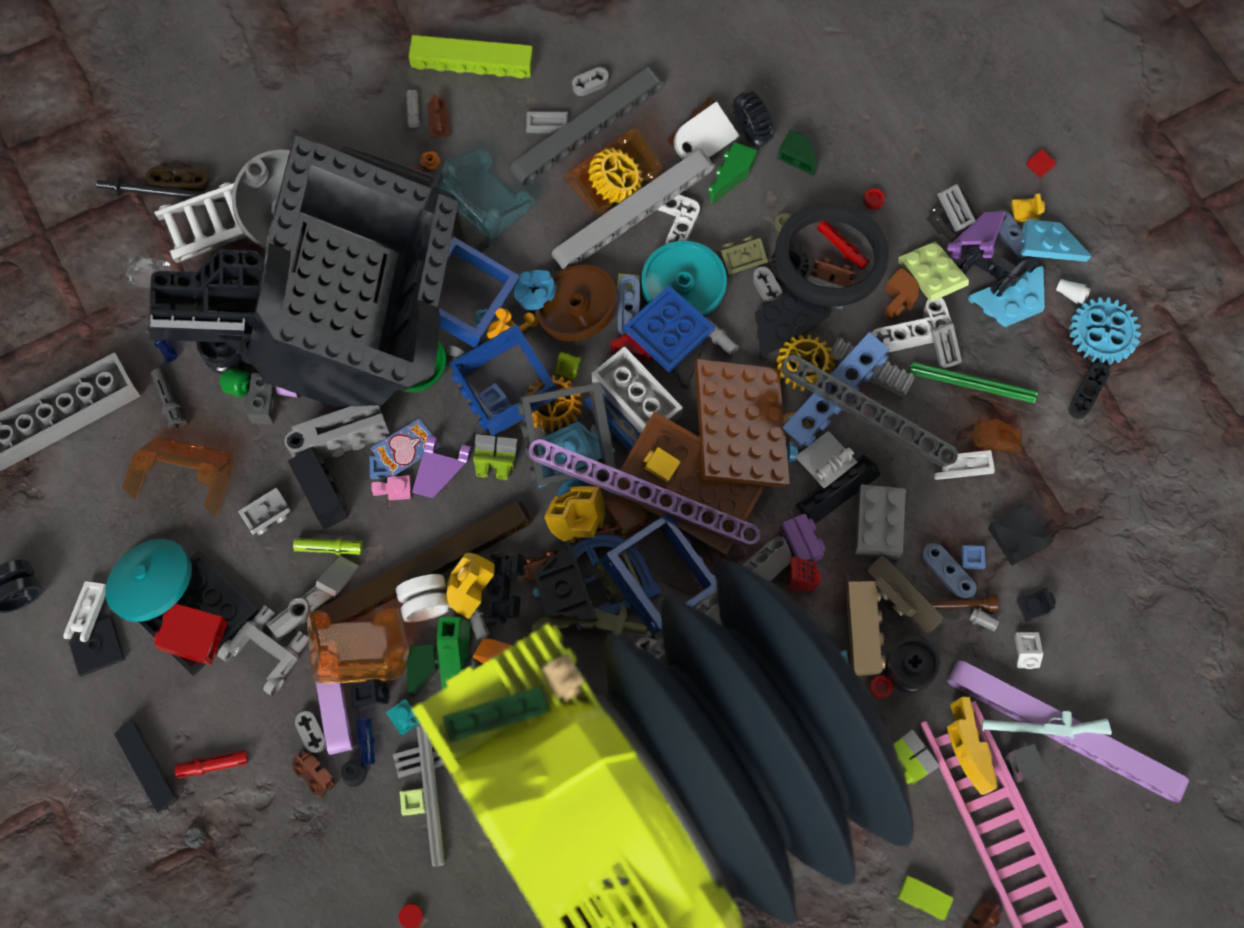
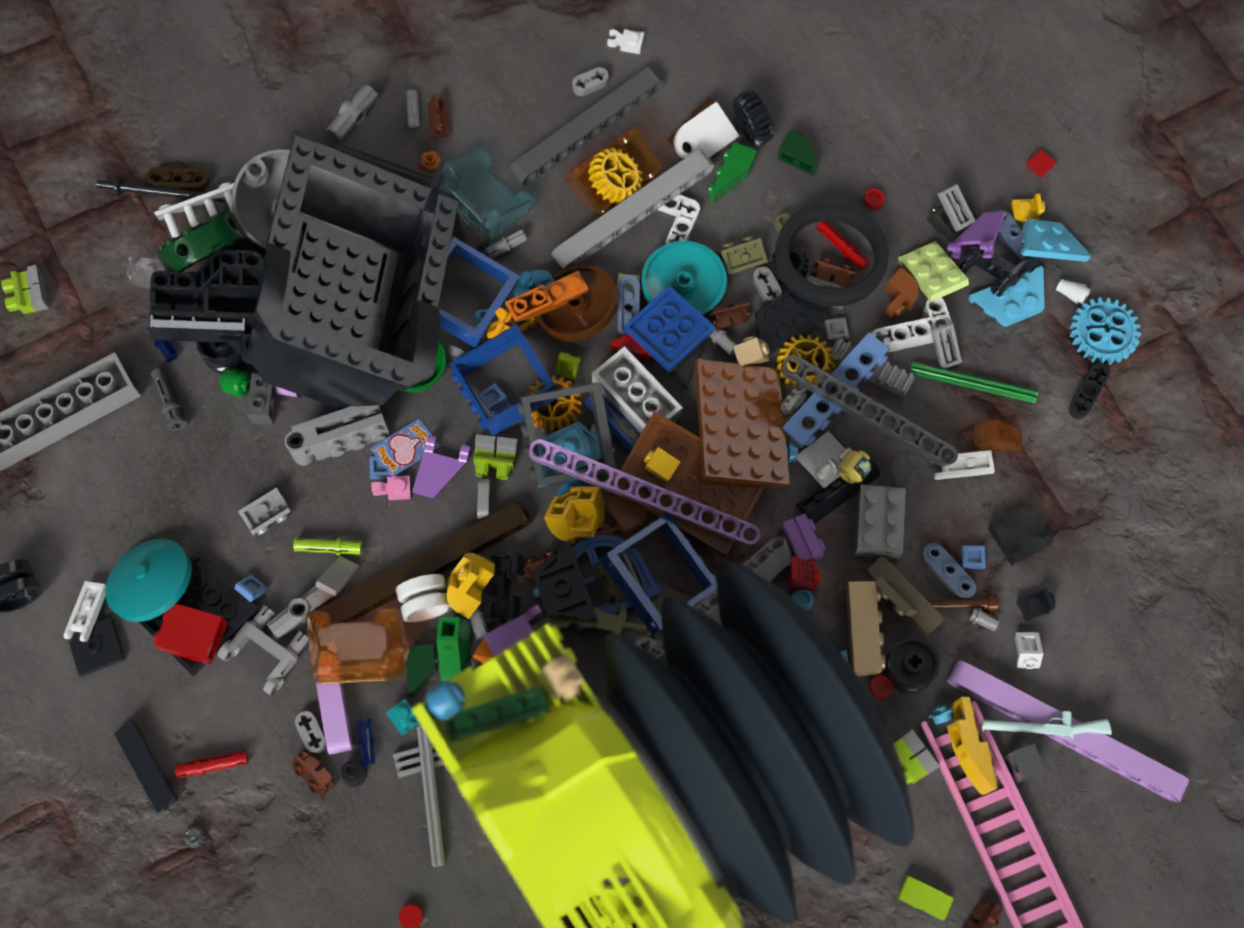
clear orange windscreen [122,437,233,517] -> none
black brick [287,448,348,530] -> none
black bracket [351,679,389,708] -> none
yellowish green tile [400,788,426,816] -> none
lime brick [409,35,533,78] -> none
light grey tile [526,111,568,133] -> none
none -> hips [1,265,49,314]
none -> dark green brick [156,209,246,272]
none -> medium blue tile [234,574,267,602]
none -> light grey piece [327,85,378,142]
none -> dark azure head [425,680,466,720]
none -> light grey beam [477,479,491,520]
none -> medium lavender flag [483,605,543,656]
none -> light grey axle [485,230,527,260]
none -> orange slope [505,271,589,322]
none -> white plate [607,29,644,54]
none -> copper hinge [705,302,750,330]
none -> tan brick [733,336,770,366]
none -> light grey gear [780,385,807,416]
none -> dark azure plate [791,589,814,611]
none -> light grey tile [824,317,849,342]
none -> light yellow head [838,450,872,484]
none -> medium azure plate [928,705,954,724]

